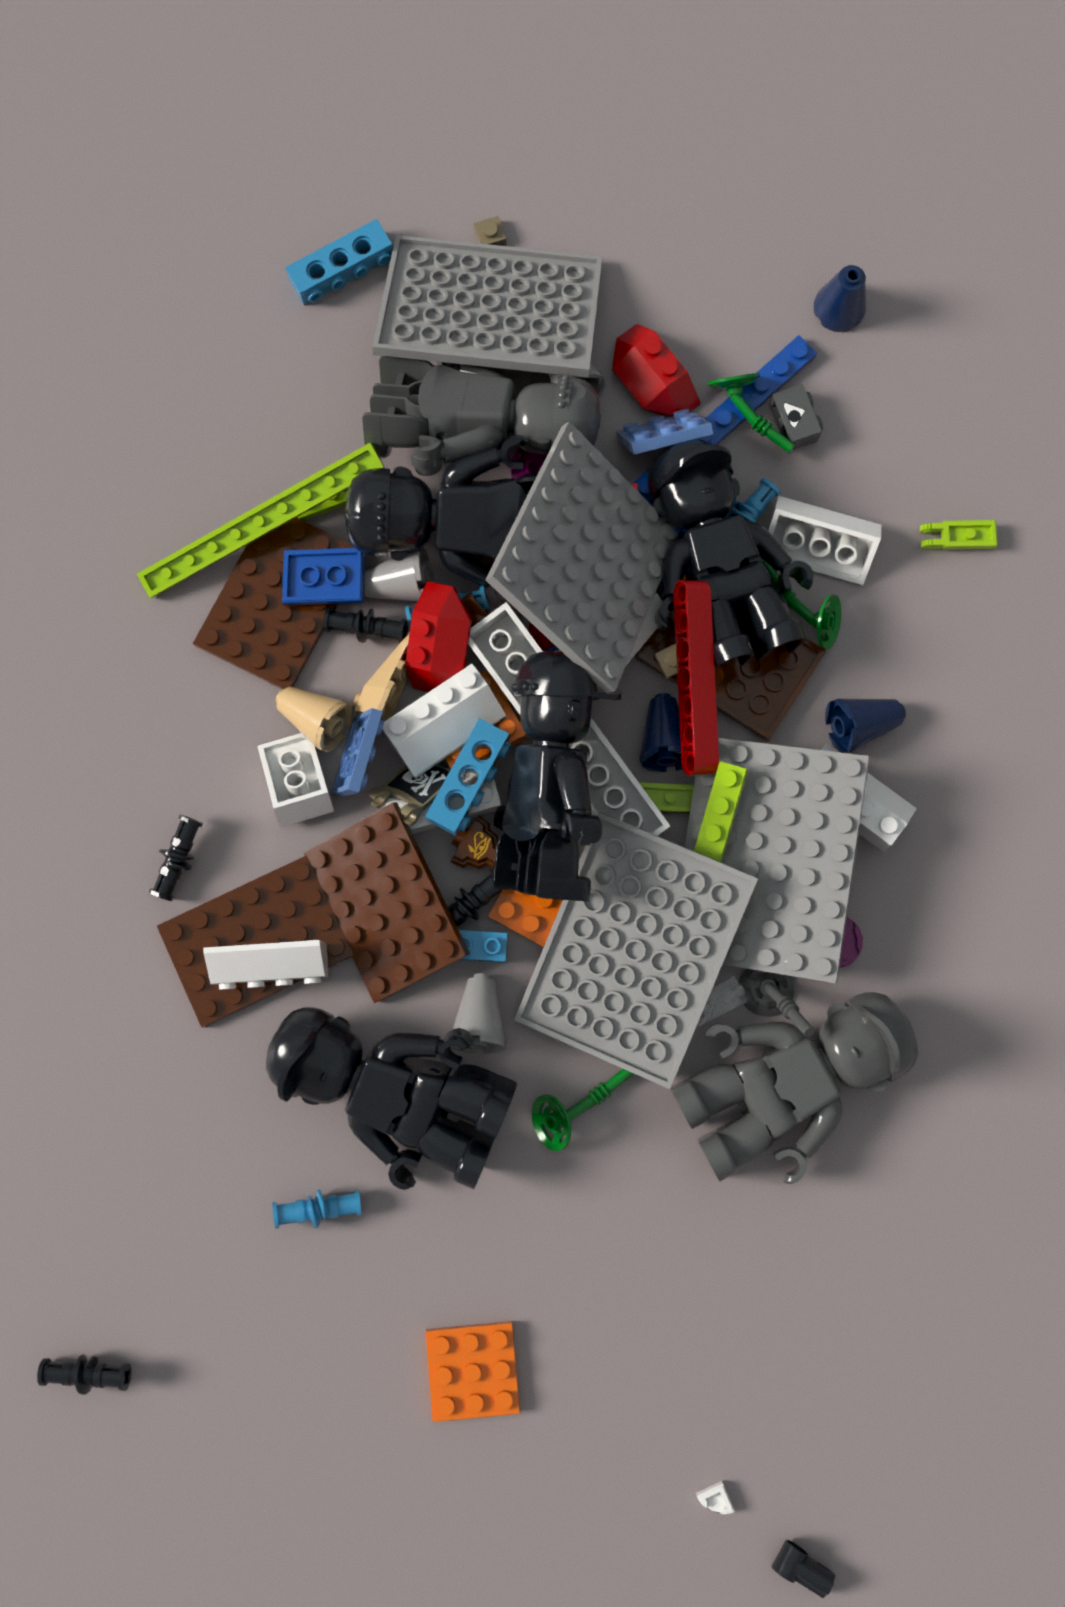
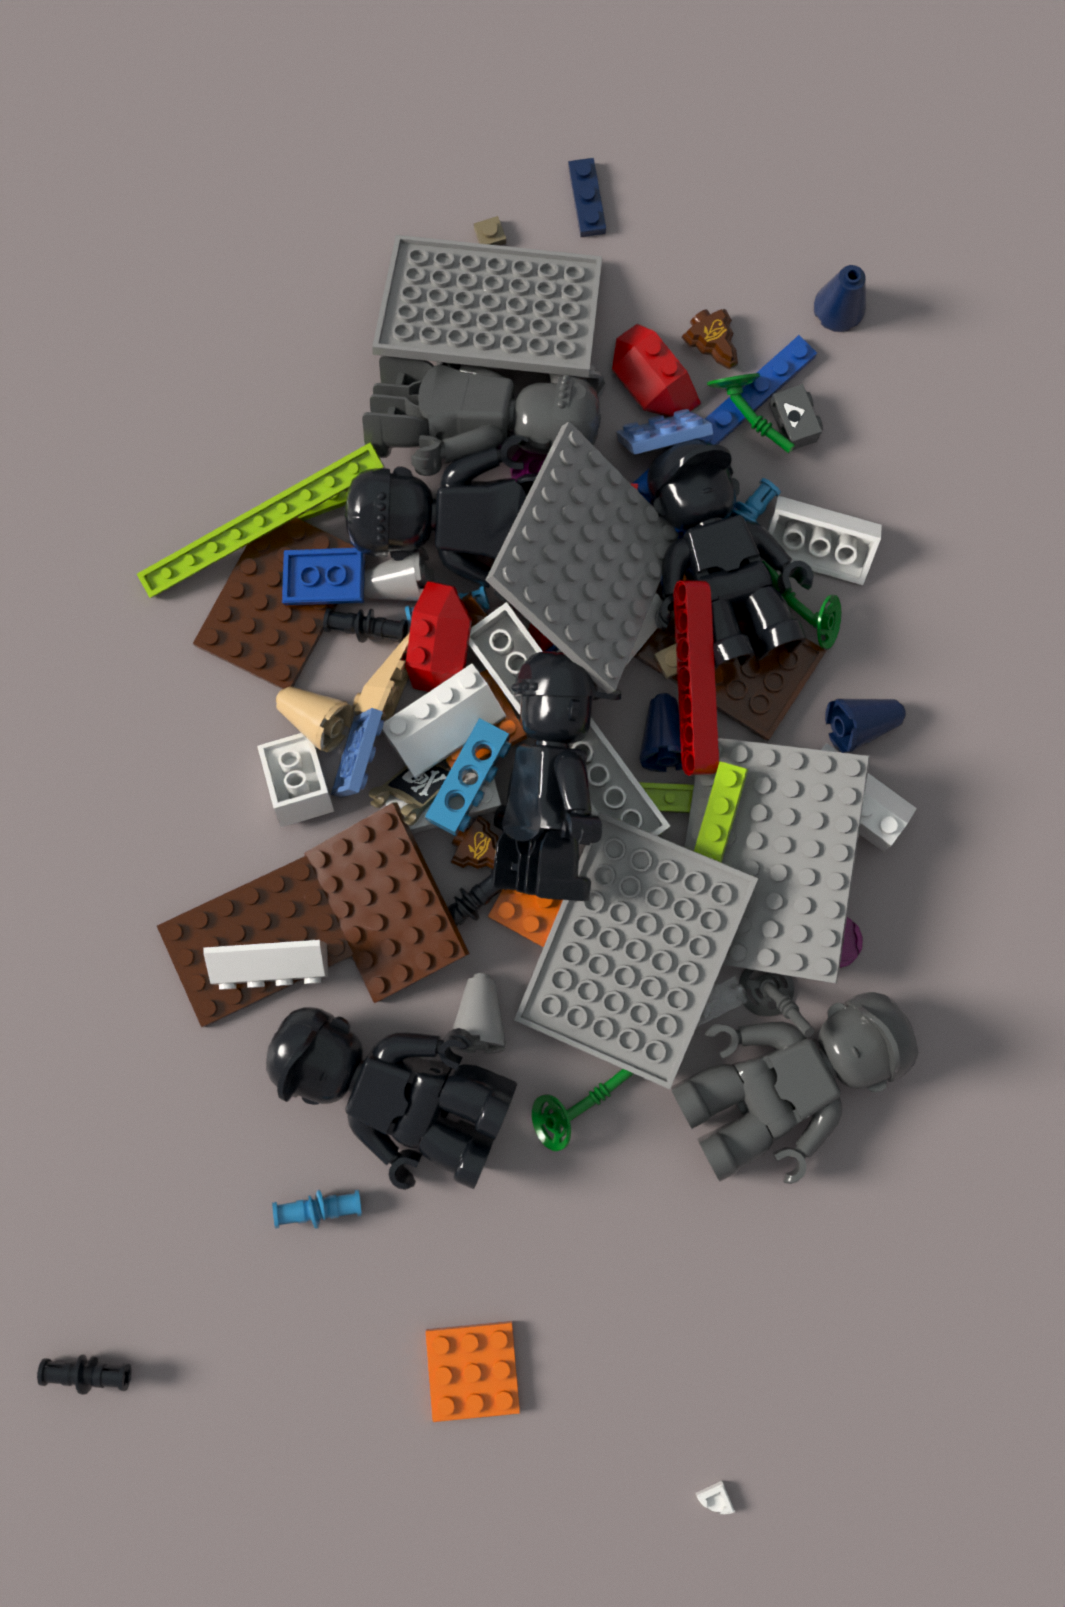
black piece [149,815,203,901] -> none
dark azure brick [285,219,393,305] -> none
dark azure brick [459,930,508,963] -> none
black piece [771,1539,836,1598] -> none
lime hinge [920,520,998,550] -> none
none -> dark blue plate [568,158,606,237]
none -> reddish brown rock [682,309,738,370]

